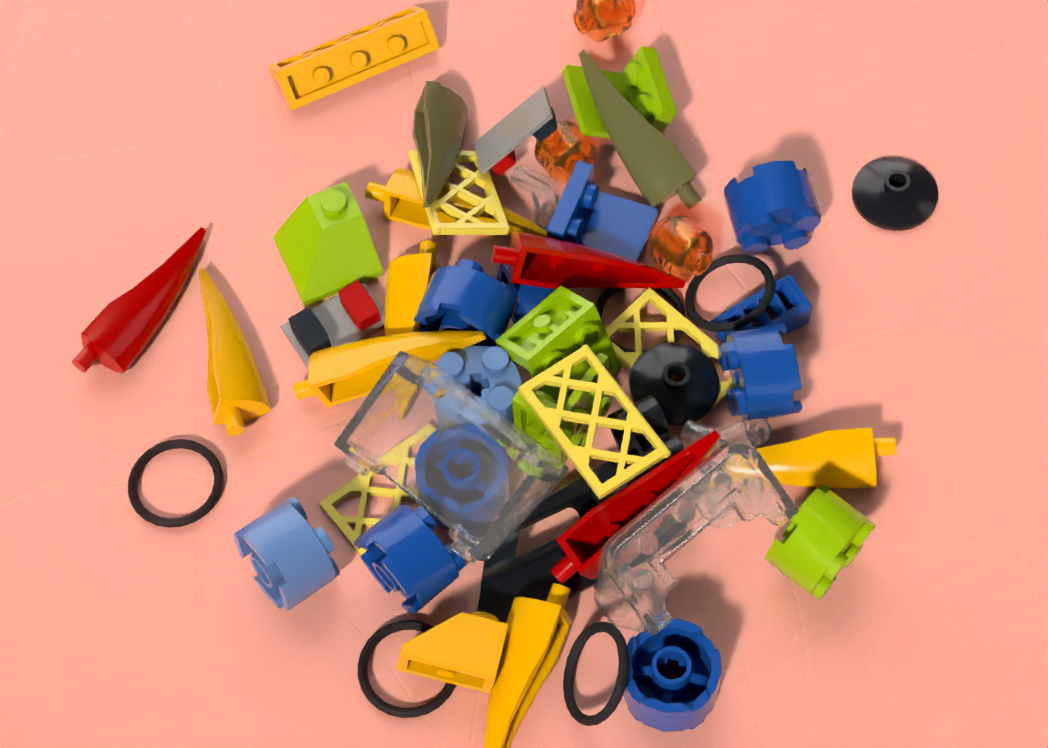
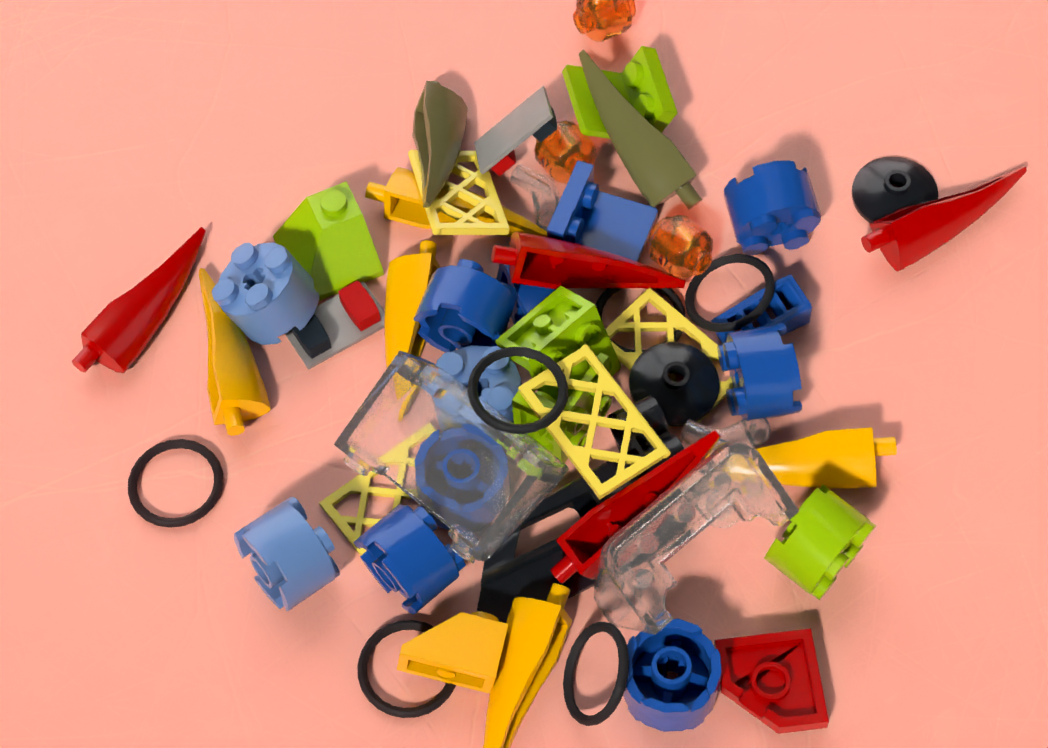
yellow fence [267,5,440,111] -> none
yellow piece [293,330,486,408] -> none
none -> medium blue brick [212,242,319,345]
none -> black tyre [467,347,568,434]
none -> red plate [714,628,829,734]
none -> red piece [861,167,1027,272]

